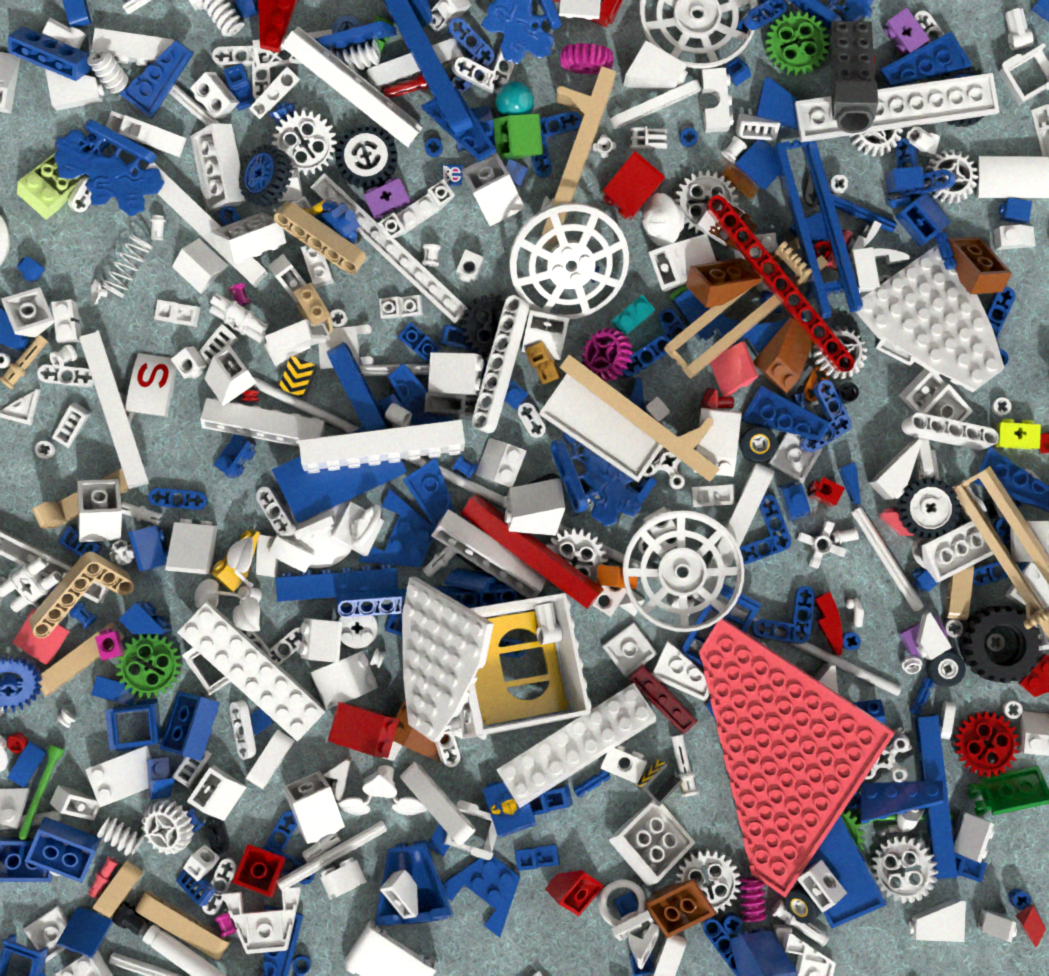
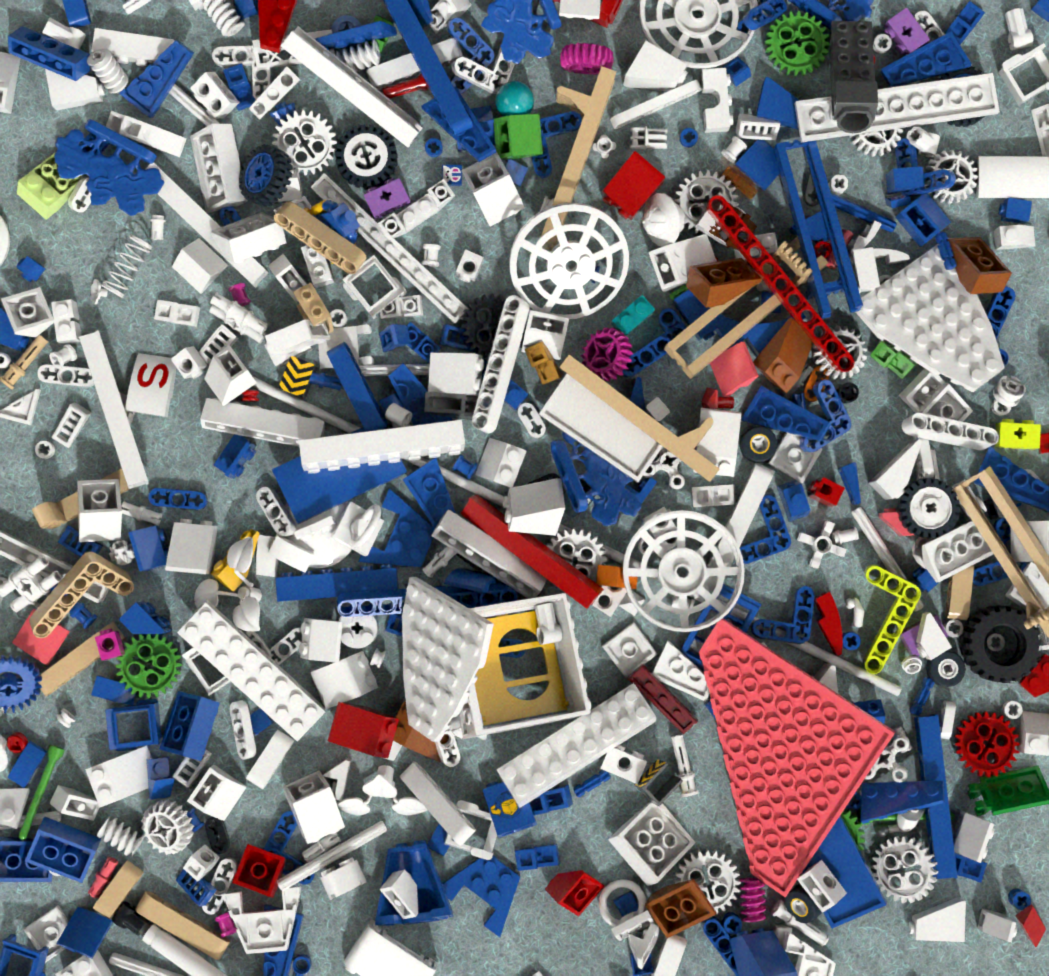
none -> blue pin [309,372,342,391]
none -> white piece [343,255,407,319]
none -> blue slope [379,324,411,352]
none -> neon yellow beam [863,564,921,674]
none -> bright green slope [870,340,917,379]
none -> white bush [873,34,892,54]
none -> blue slope [945,1,985,45]
none -> white wheel [993,376,1026,407]

